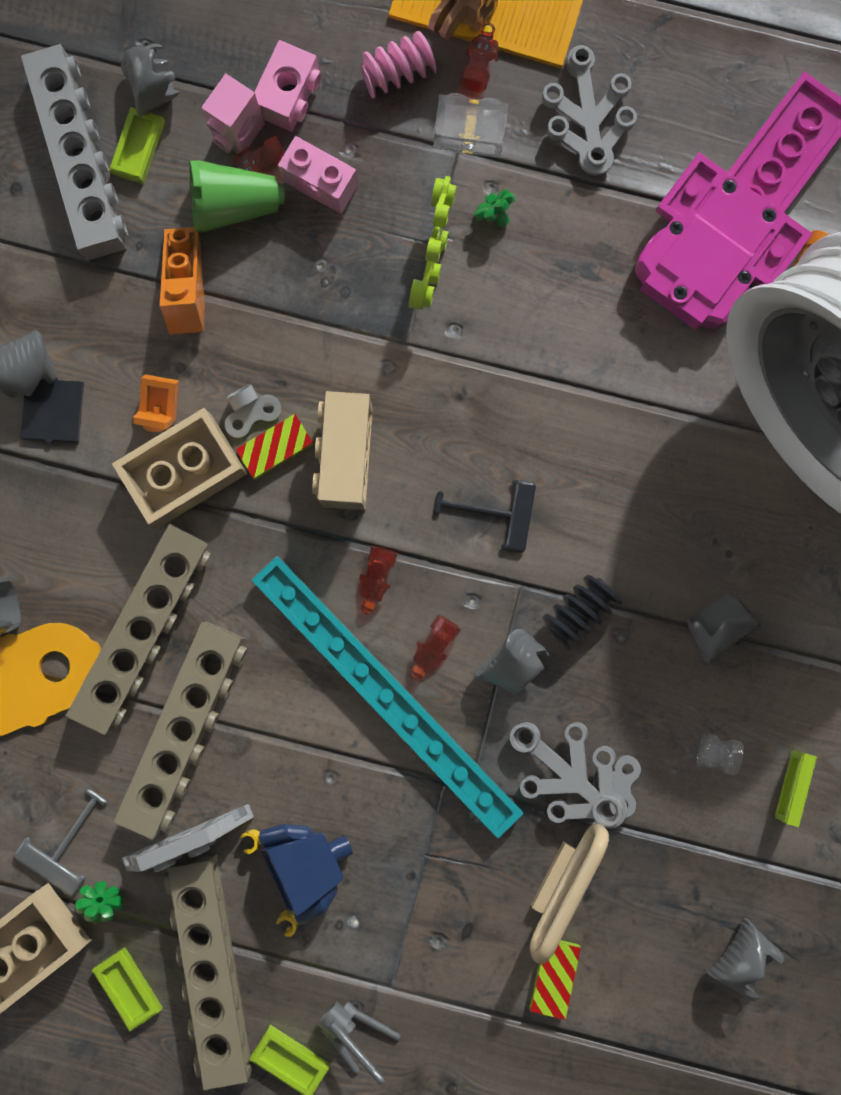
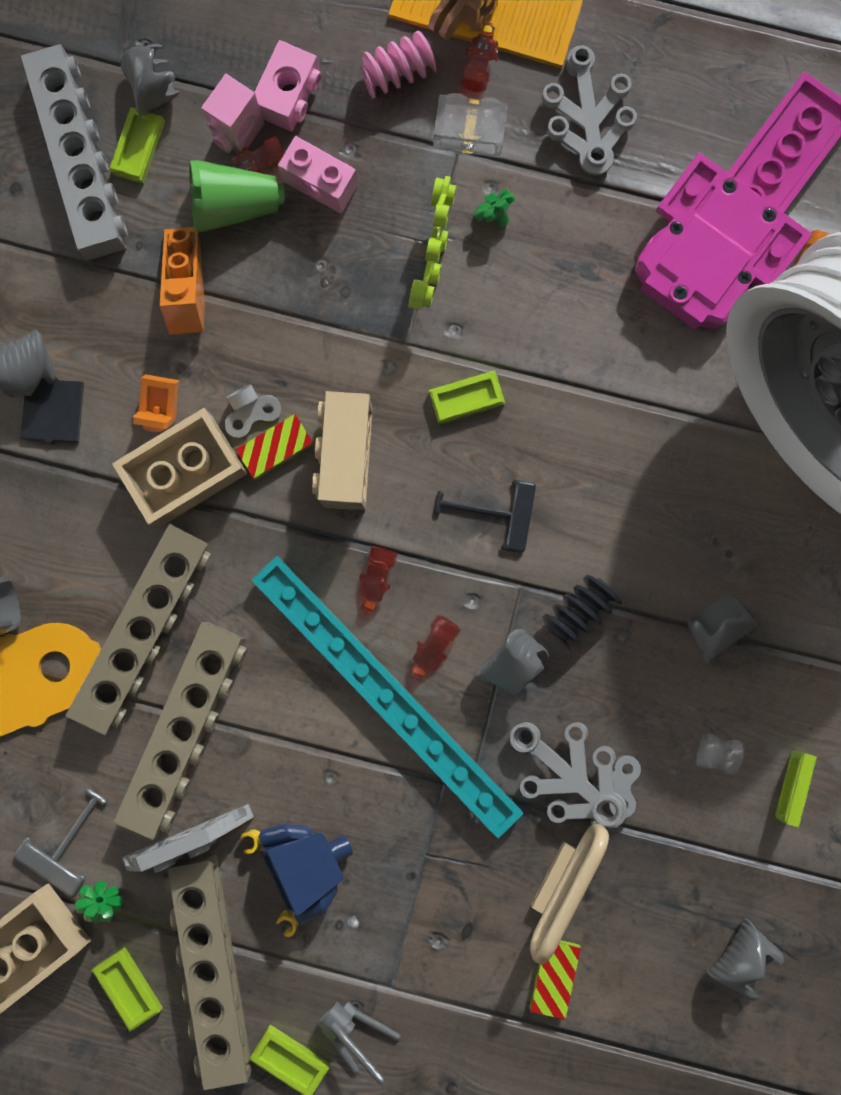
none -> lime tile [429,370,505,425]

